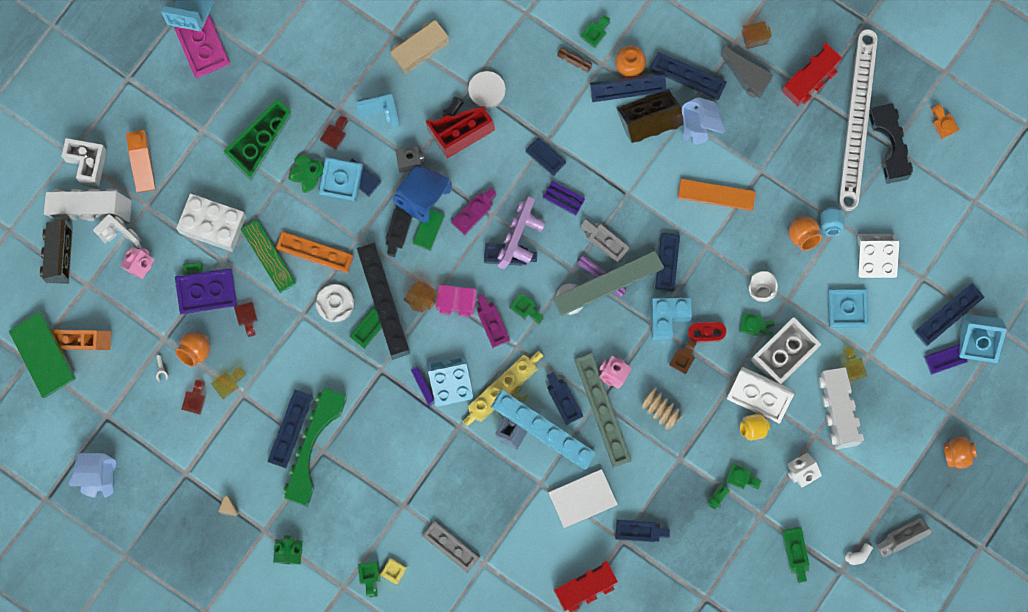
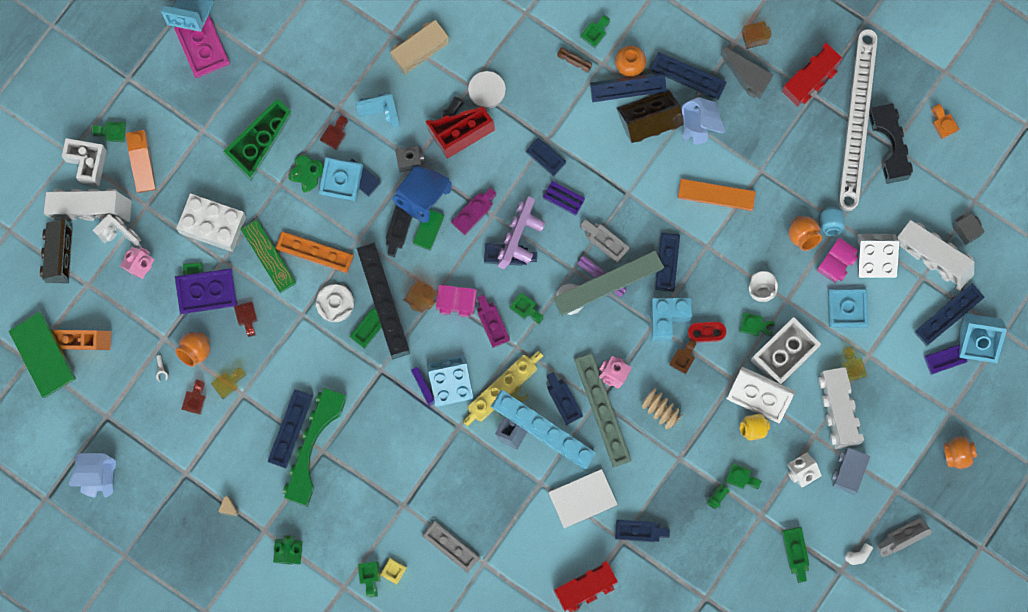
none -> green plate [92,122,126,142]
none -> dark pink brick [816,238,858,283]
none -> sand blue brick [831,448,870,495]
none -> white wedge [897,220,974,292]
none -> dark grey brick [953,213,985,246]

